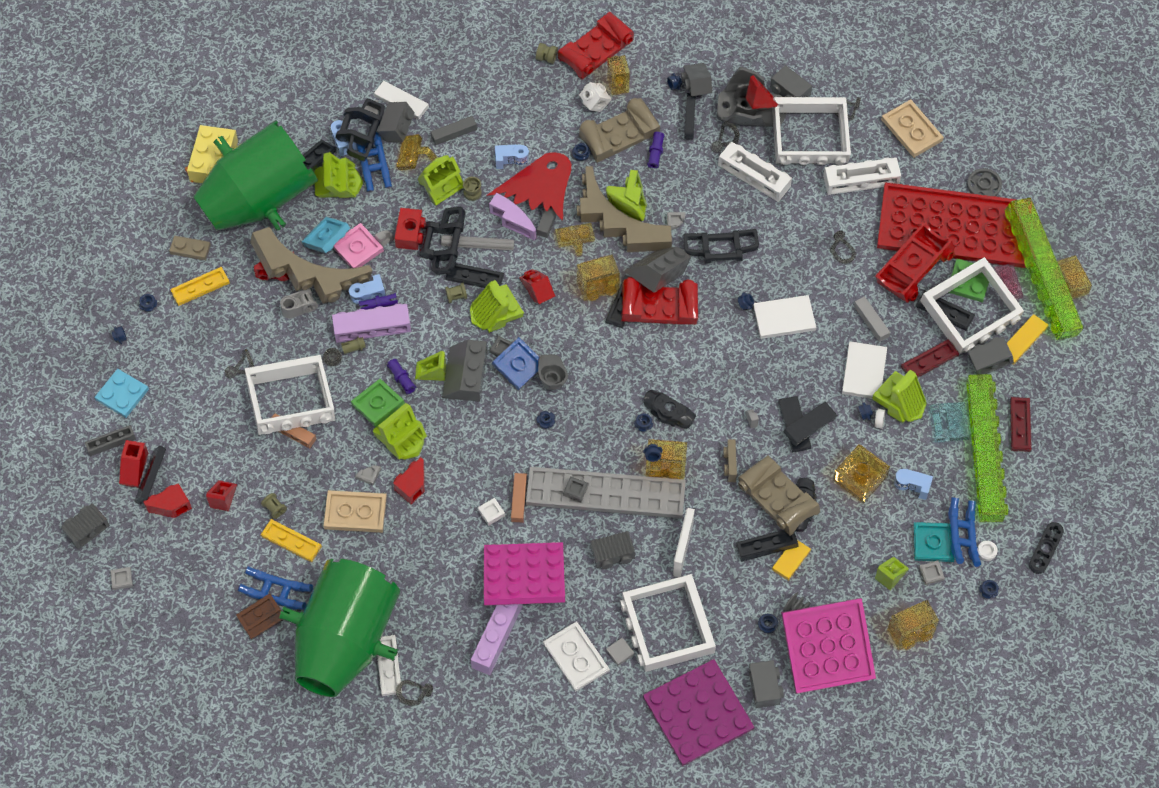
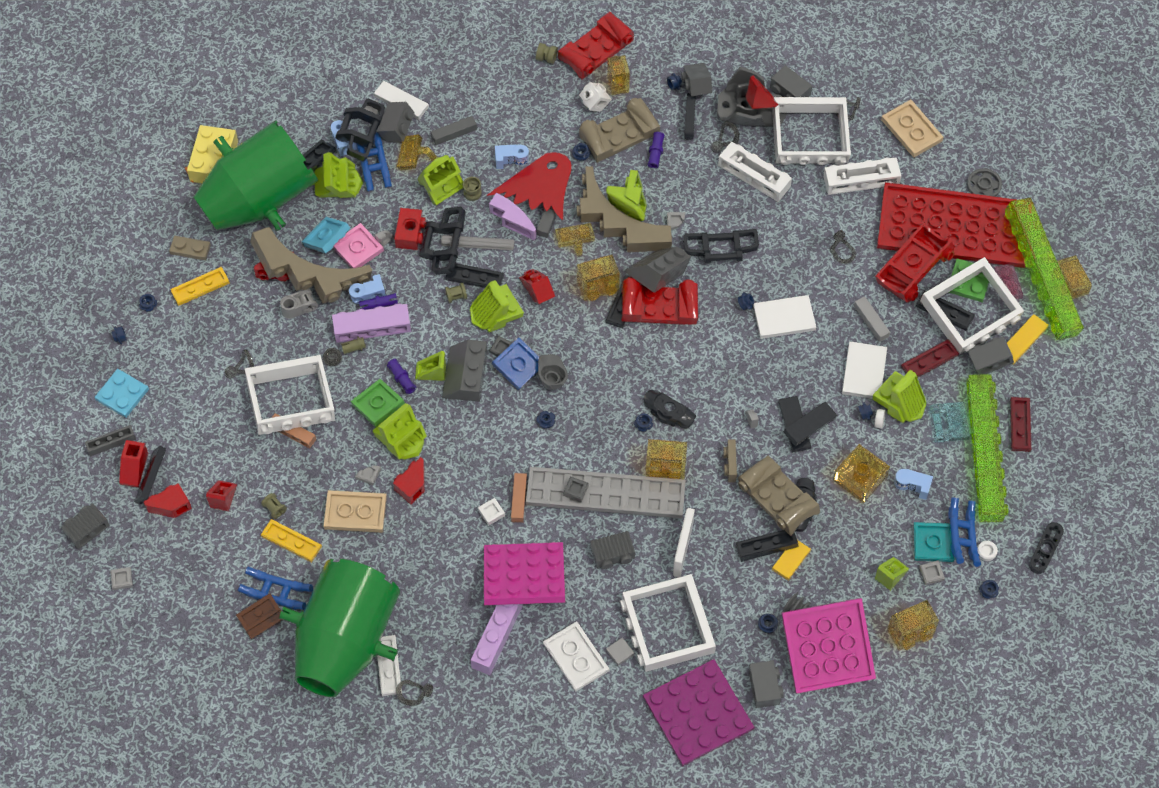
dark blue plate [643,444,663,462] -> none

